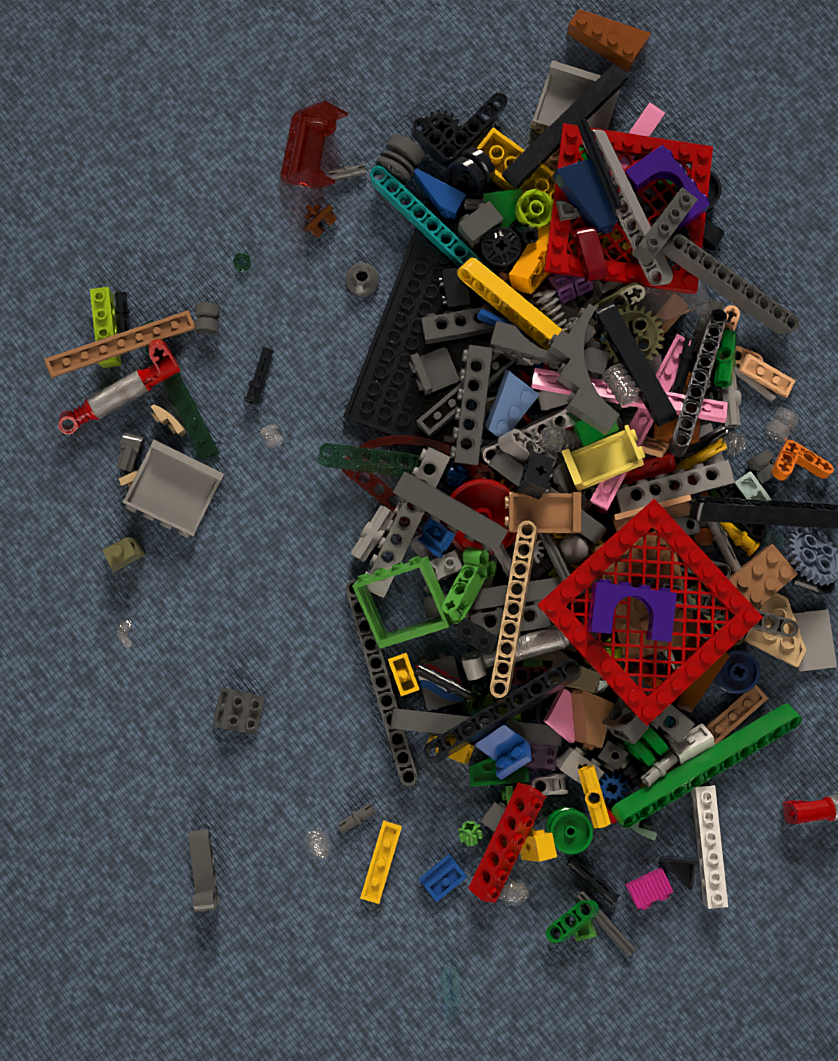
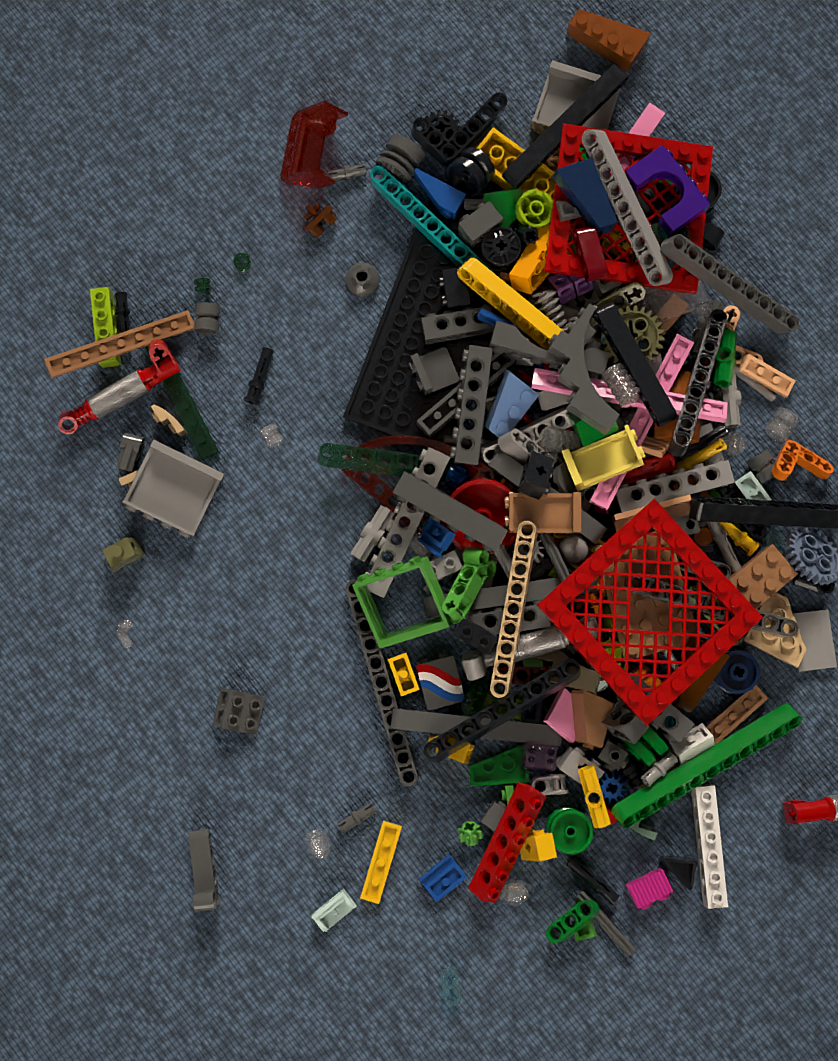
black pin [414,663,472,700] -> none
blue bracket [475,723,532,780] -> none
black axle [577,119,622,211] -> none
dark purple arch [587,579,677,642] -> none
dark grey brick [632,187,698,266] -> none
black pin [672,337,697,394] -> none
none -> clear green bush [194,278,212,292]
none -> light aqua hinge [311,888,357,932]

